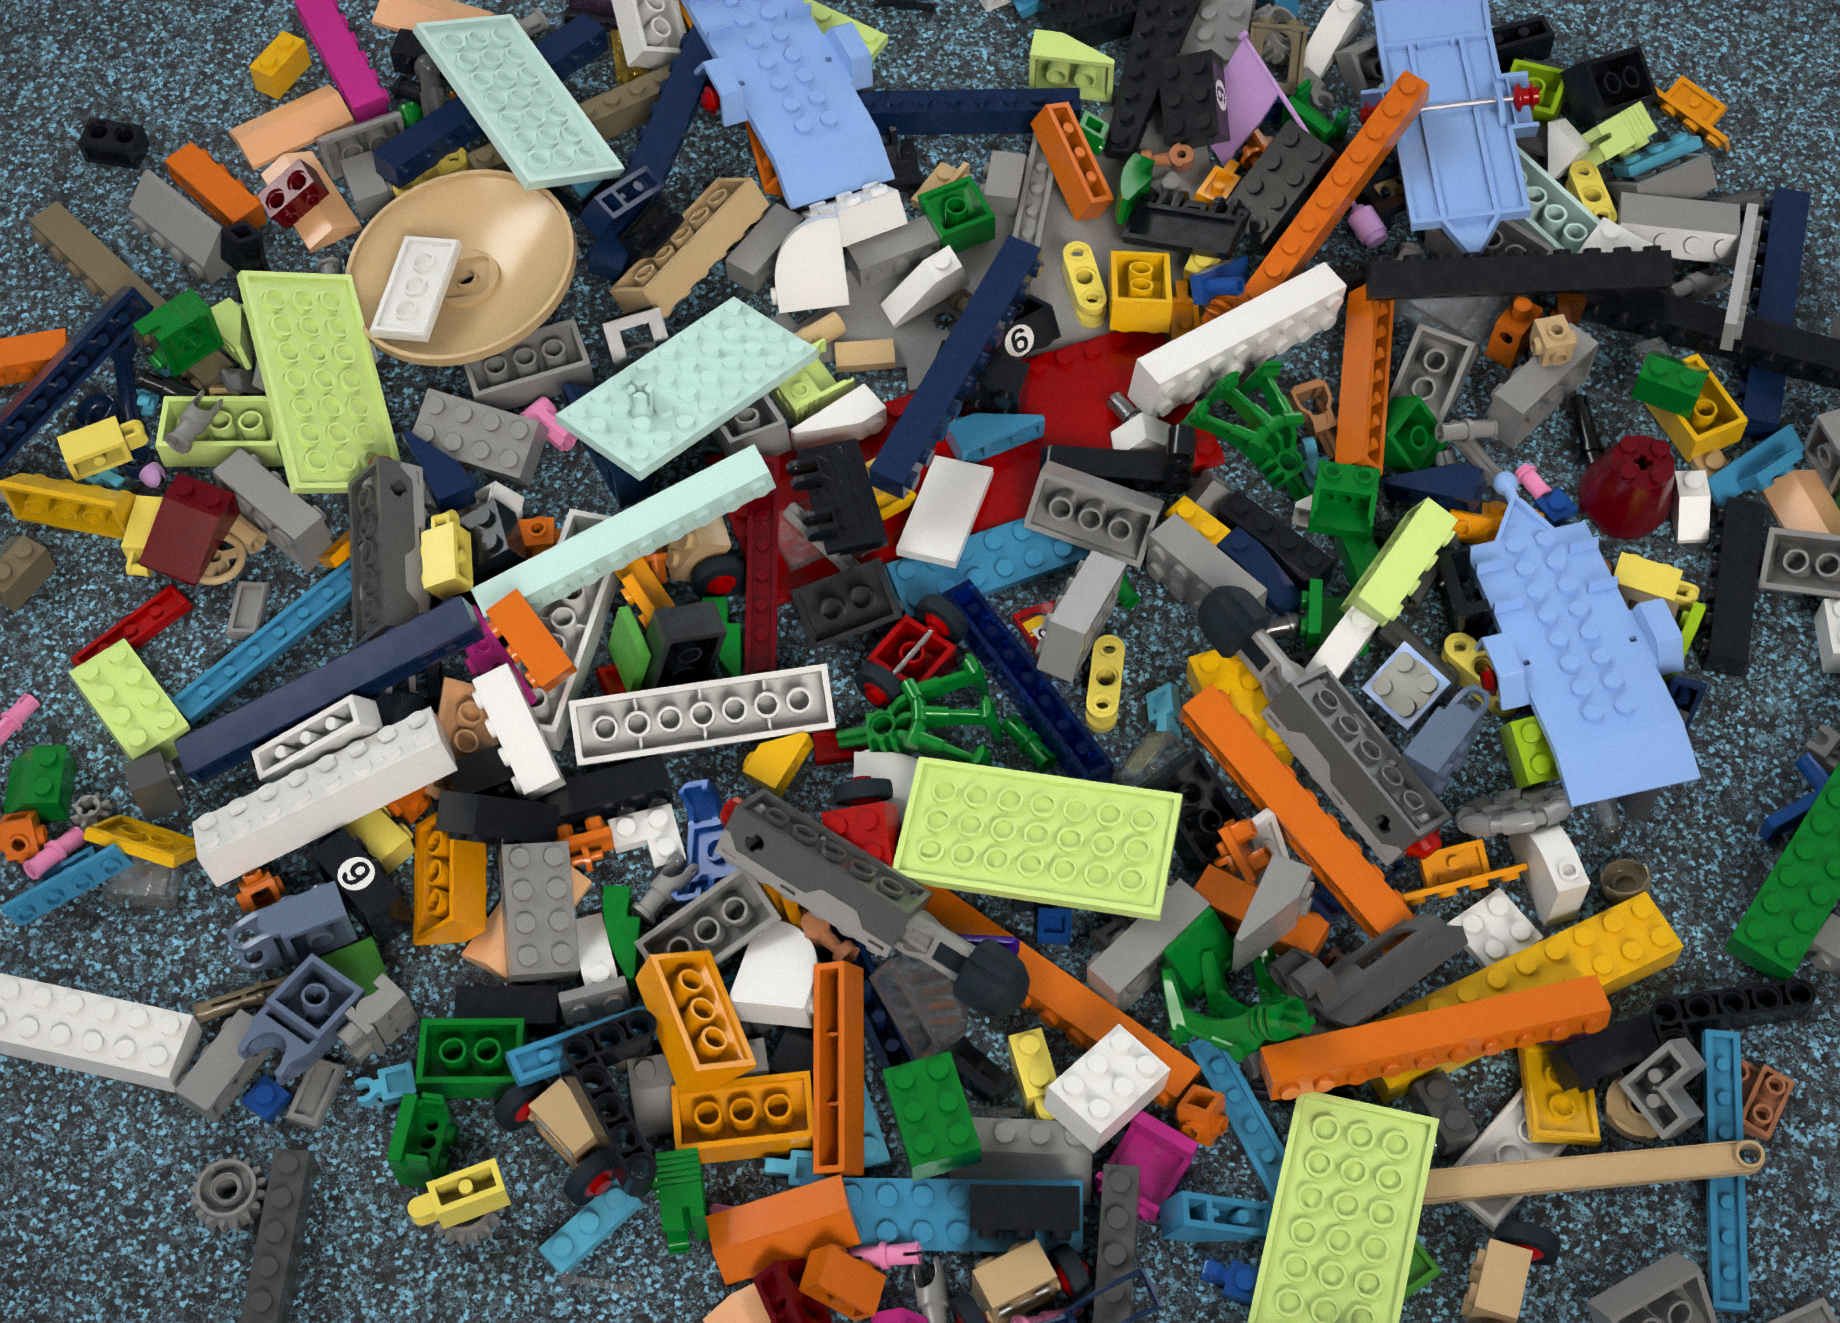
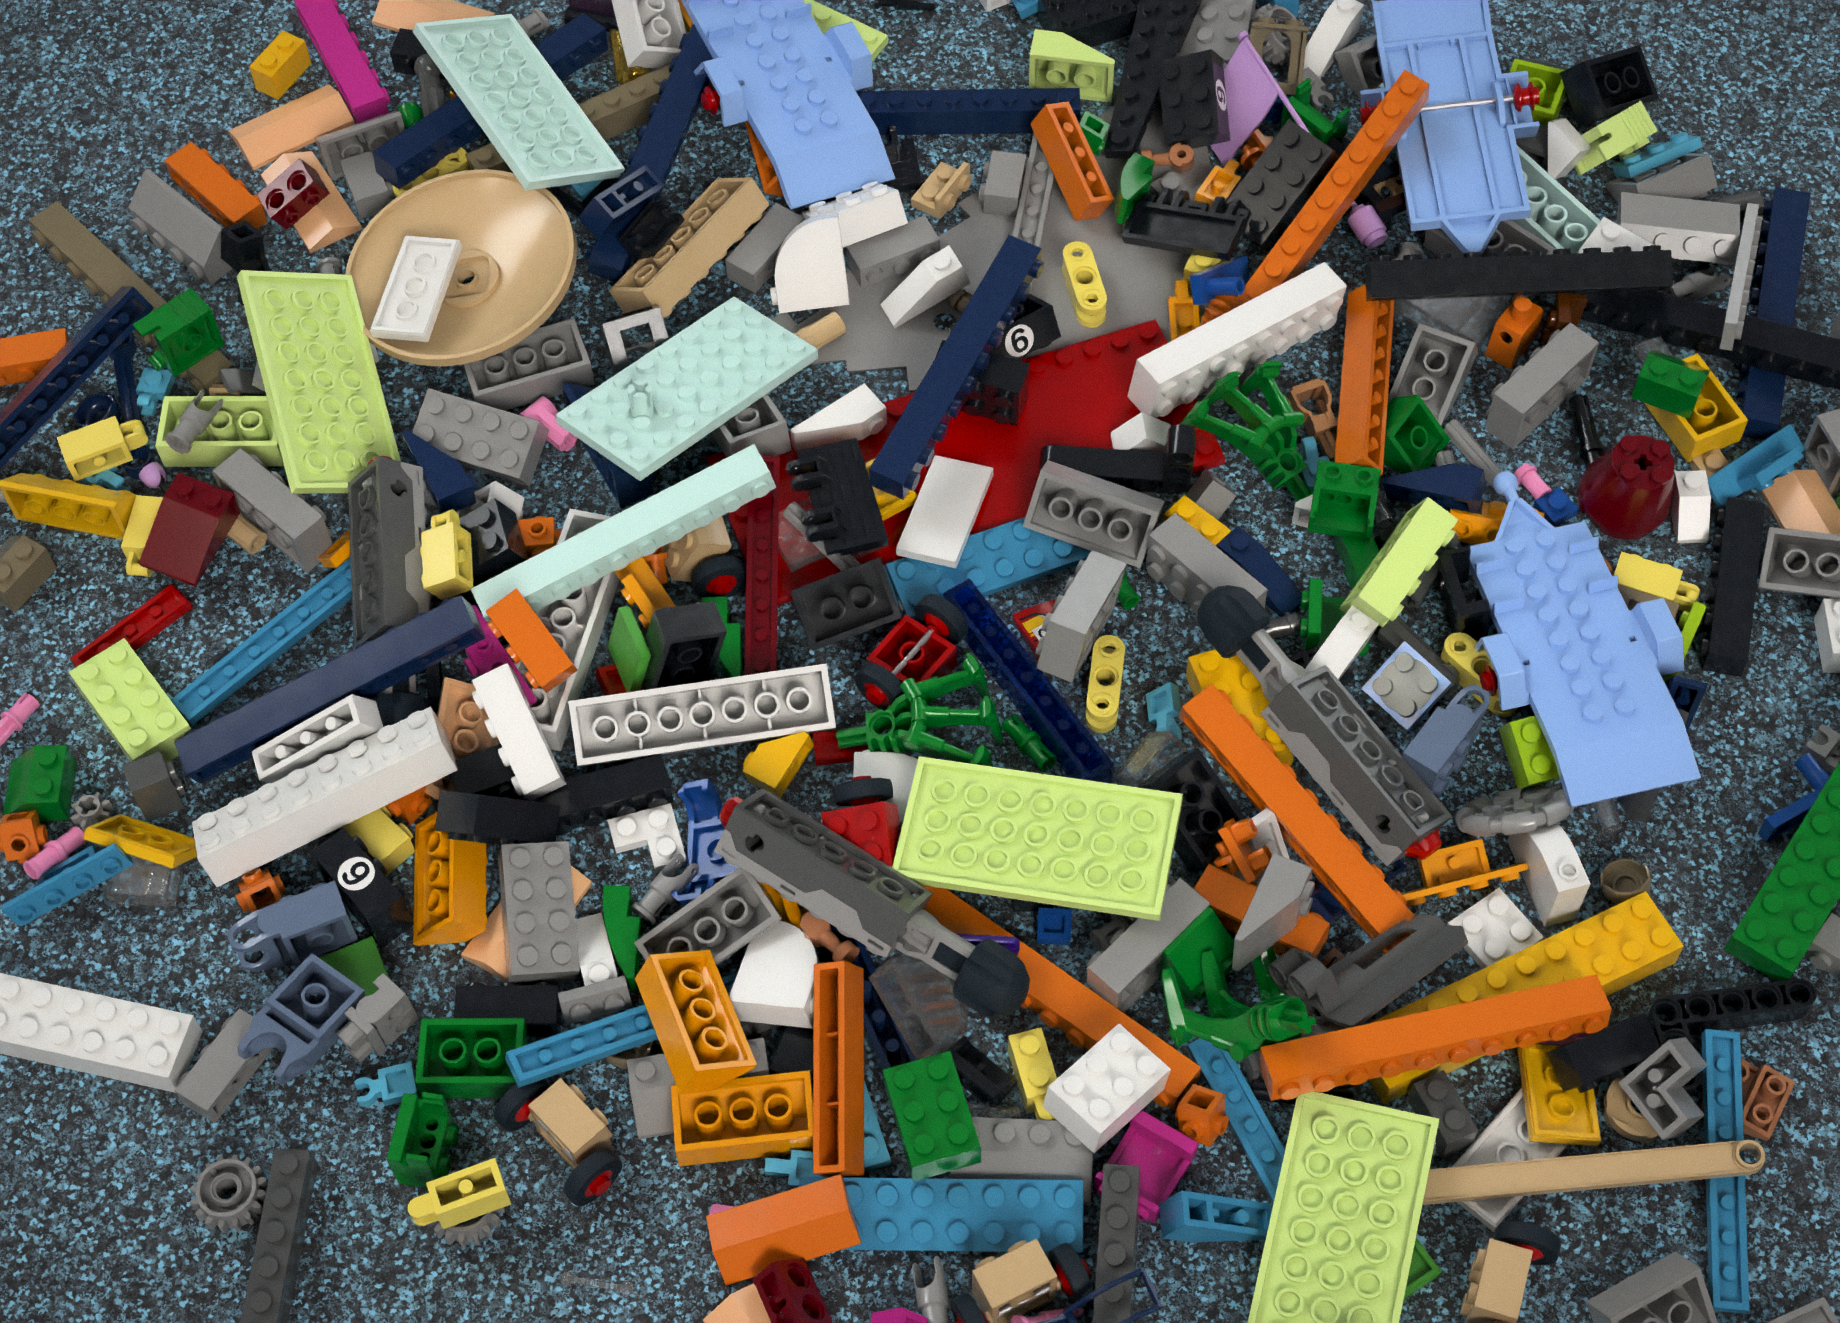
black brick [78,117,150,170] -> none
black piece [135,365,207,401] -> none
dark tan pin [193,973,292,1024] -> none
tan piece [199,533,246,585] -> none
yellowish green slope [211,297,252,370] -> none
light grey tile [225,580,271,640] -> none
blue plate [241,1075,292,1124] -> none
light grey tile [285,1058,347,1131] -> none
black bush [393,75,422,107] -> none
medium azure plate [538,1178,642,1277] -> none
orange hips [556,815,615,873] -> none
black beam [559,1009,657,1198] -> none
green piece [652,1147,710,1255] -> none
yellowish green piece [769,338,855,427] -> none
orange brick [798,1244,887,1321] -> none
tan tile [834,338,896,373] -> none
bright pink pin [847,1241,922,1270] -> none
green slope [918,176,995,254] -> none
dark azure slope [946,413,1045,464] -> none
black brick [970,1184,1080,1240] -> none
flat silver pin [1106,392,1142,425] -> none
yellow brick [1108,250,1173,334] -> none
blue plate [1200,1259,1259,1307] -> none
black brick [1216,490,1335,592] -> none
black bush [1336,264,1366,297] -> none
light grey pin [1434,418,1498,443] -> none
black brick [1492,15,1555,71] -> none
tan brick [1529,314,1577,367] -> none
light yellow piece [1565,160,1618,223] -> none
light orange bracket [1655,75,1731,152] -> none

